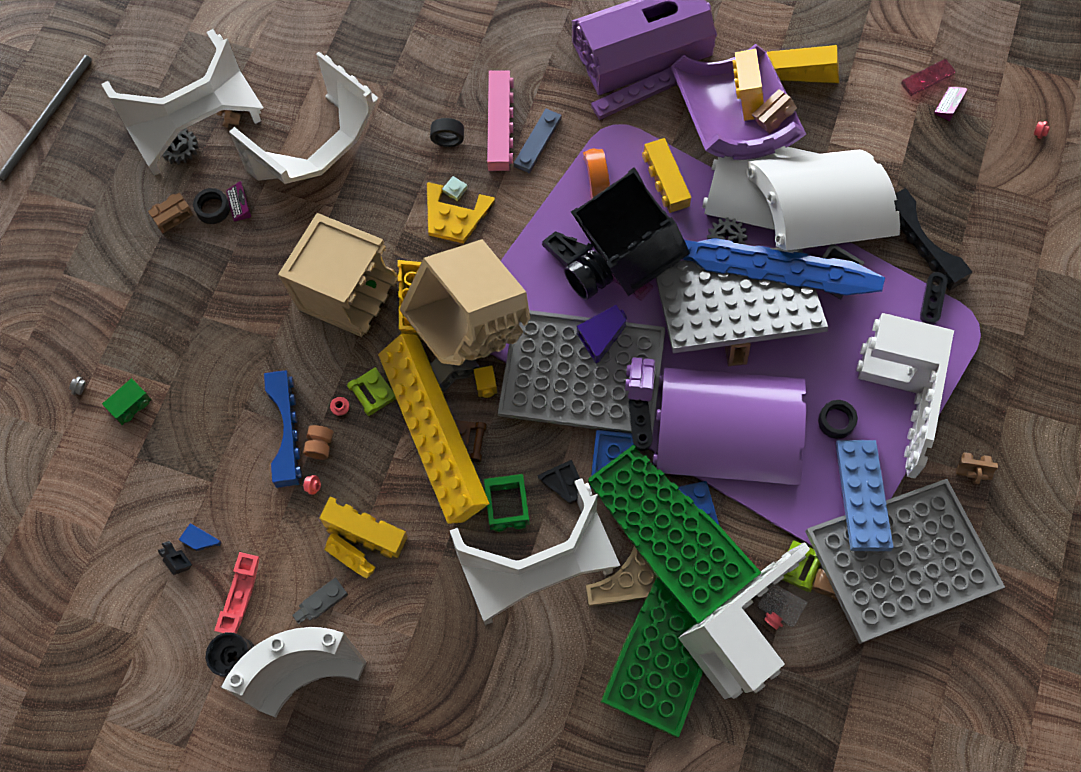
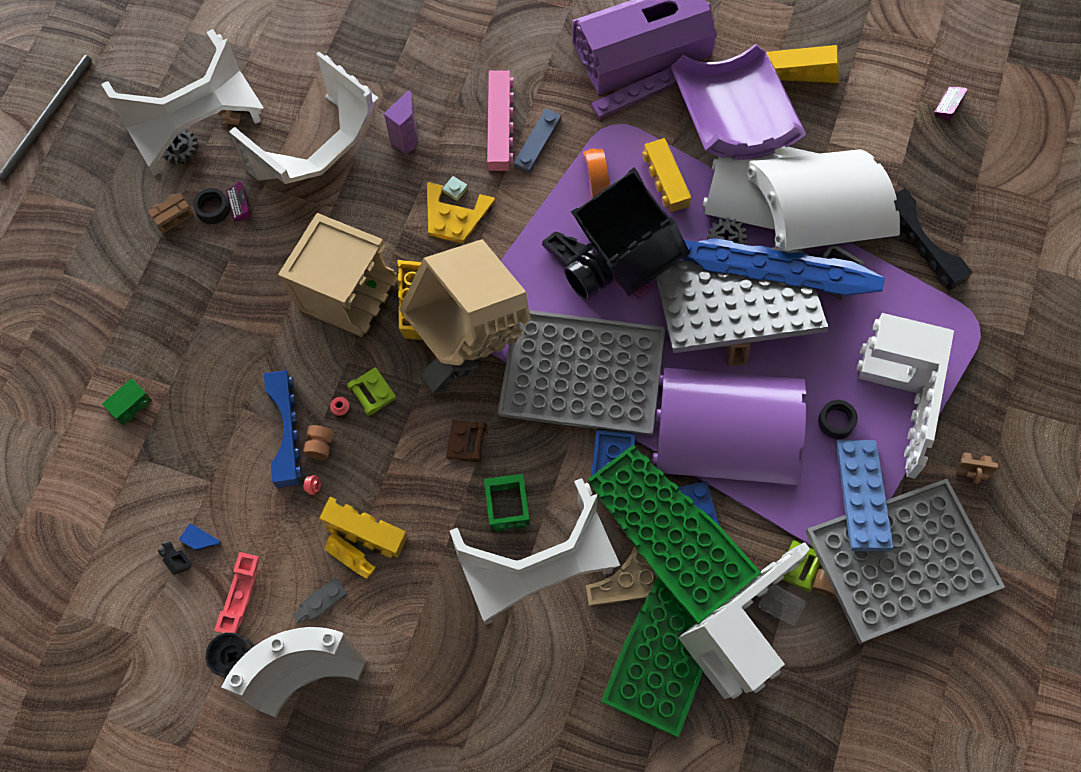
light grey plate [69,376,86,395] -> none
yellow brick [378,334,490,524] -> none
black tyre [430,118,464,147] -> none
yellow brick [473,366,497,398] -> none
black wing [537,460,580,504] -> none
dark purple slope [576,305,627,364] -> none
medium lavender brick [625,357,655,401] -> none
black plate [628,399,653,451] -> none
wedge [732,49,764,121] -> none
medium nougat brick [752,89,797,134] -> none
coral plate [764,612,783,630] -> none
clear pink tile [901,59,956,96] -> none
black plate [920,272,947,325] -> none
coral plate [1034,121,1050,139] -> none
none -> medium lavender slope [384,90,418,155]

